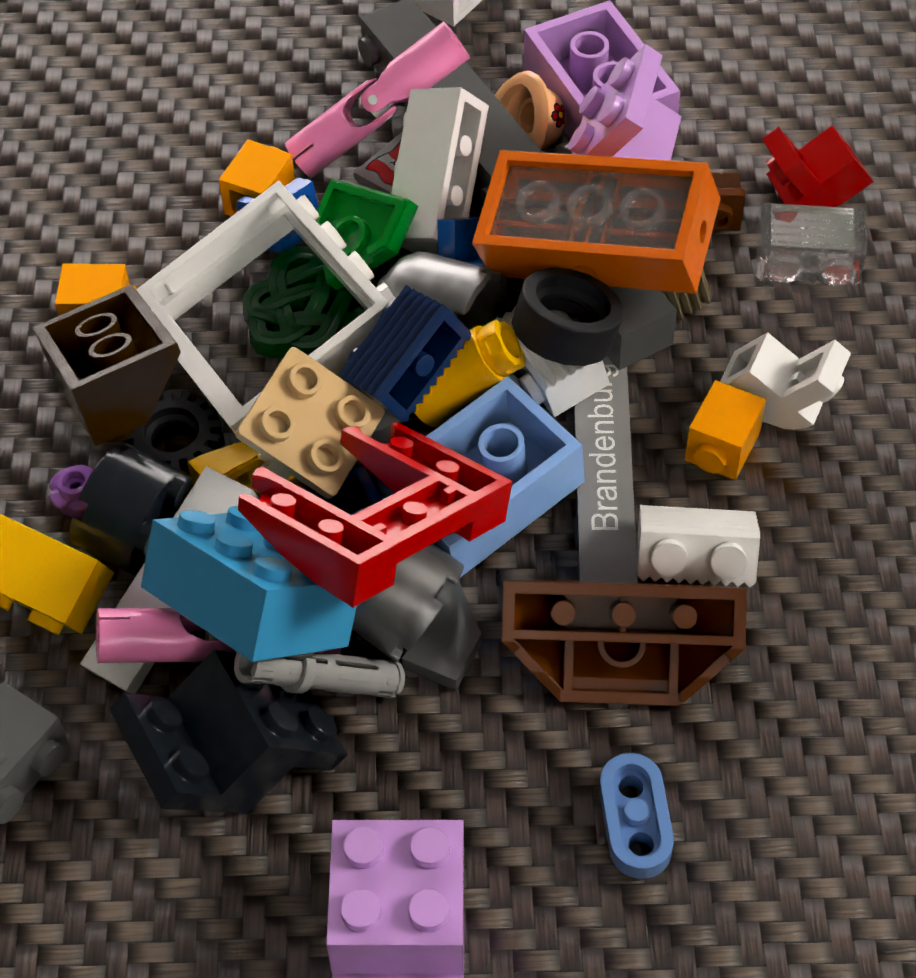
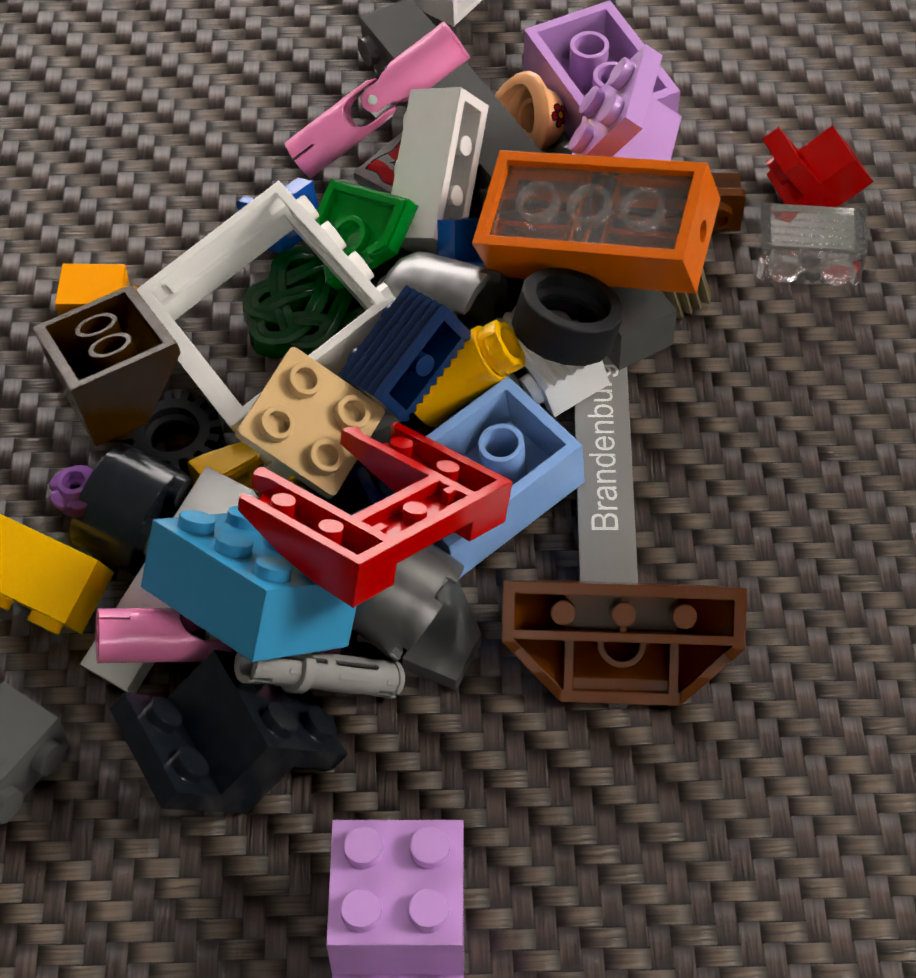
light orange brick [219,139,295,216] -> none
medium blue plate [599,753,674,879] -> none
white brick [637,505,760,588] -> none
light orange brick [685,380,767,480] -> none
white brick [720,332,851,429] -> none

